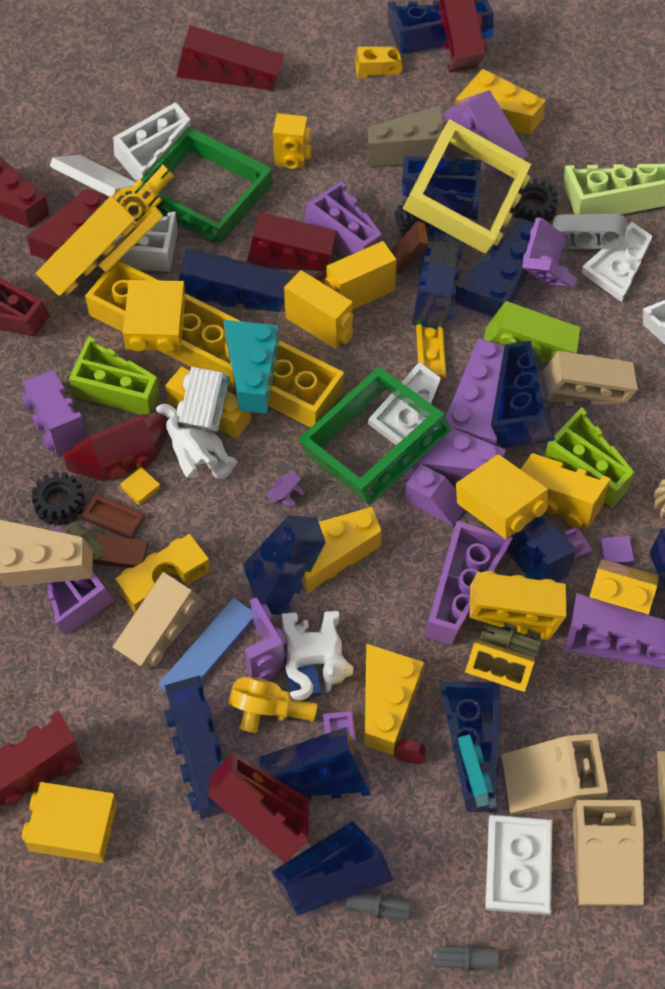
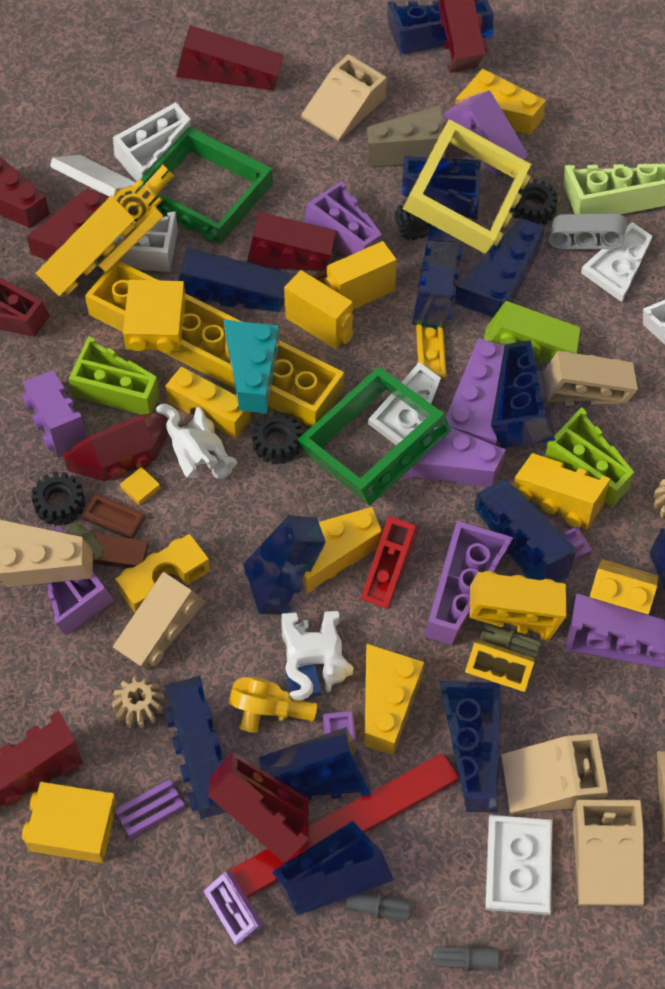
medium blue tile [158,598,253,704] -> none
white brick [177,367,230,432] -> none
medium lavender bracket [245,597,287,681] -> none
medium lavender tile [266,471,305,507] -> none
yellow brick [273,113,312,169] -> none
yellow leg [355,47,403,79] -> none
copper tile [391,222,428,274] -> none
dark red tile [394,739,427,765] -> none
medium lavender slope [405,464,465,527] -> none
yellow brick [456,454,548,539] -> none
teal plate [458,735,493,807] -> none
medium lavender bracket [522,218,577,288] -> none
medium lavender tile [600,536,634,566] -> none
none -> tan gear [112,676,164,729]
none -> medium lavender tile [114,779,185,839]
none -> medium lavender tile [204,871,264,945]
none -> red tile [228,753,459,898]
none -> black tyre [252,412,302,465]
none -> tan slope [301,54,387,141]
none -> red slope [360,516,420,609]

